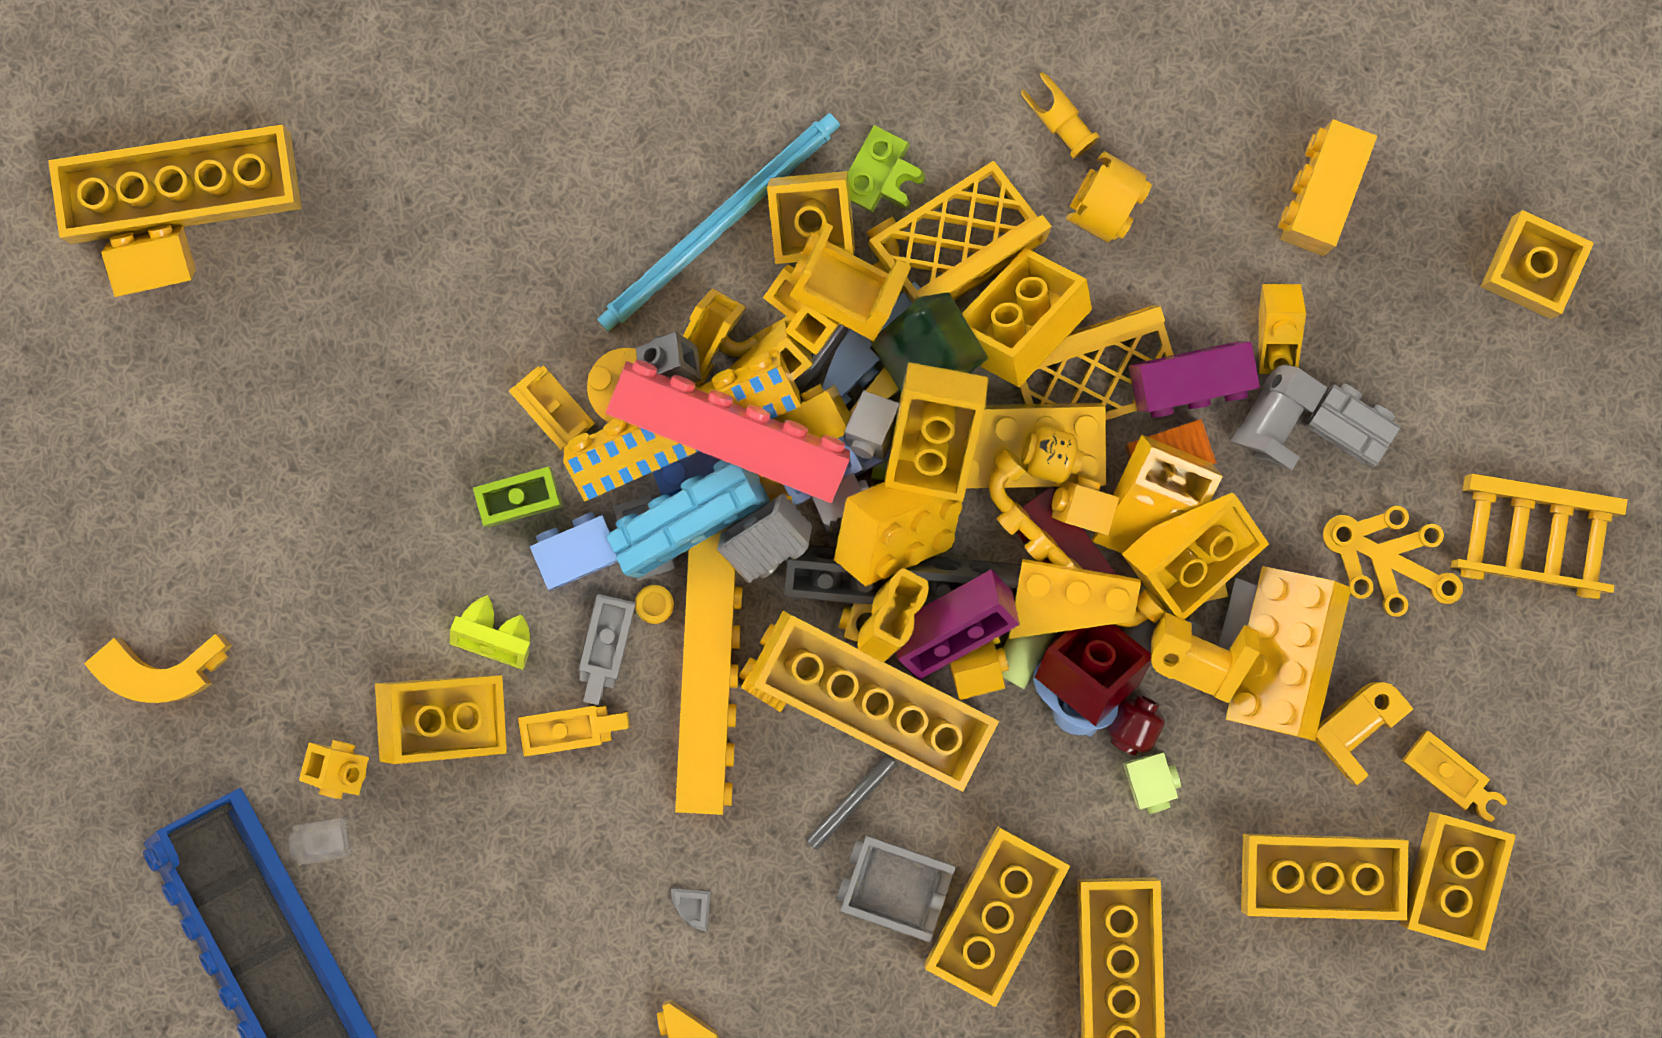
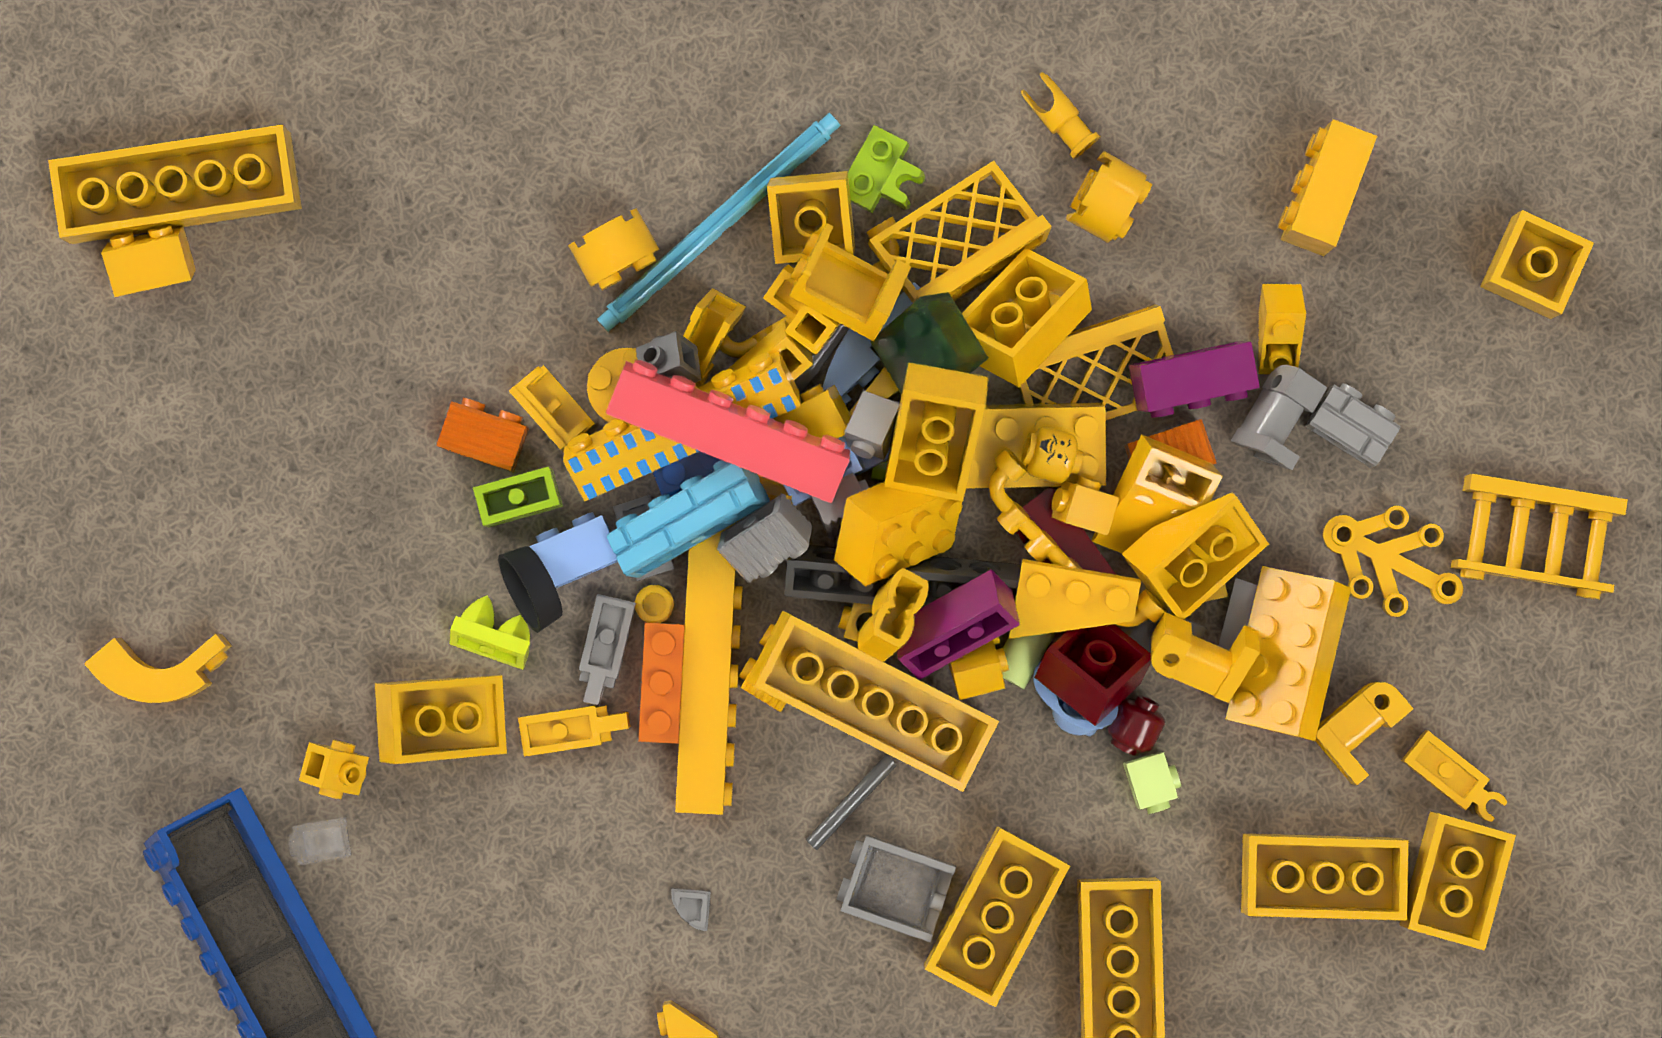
none -> orange brick [436,397,529,473]
none -> black tyre [498,546,563,633]
none -> yellow brick [568,208,660,291]
none -> orange brick [638,623,685,744]

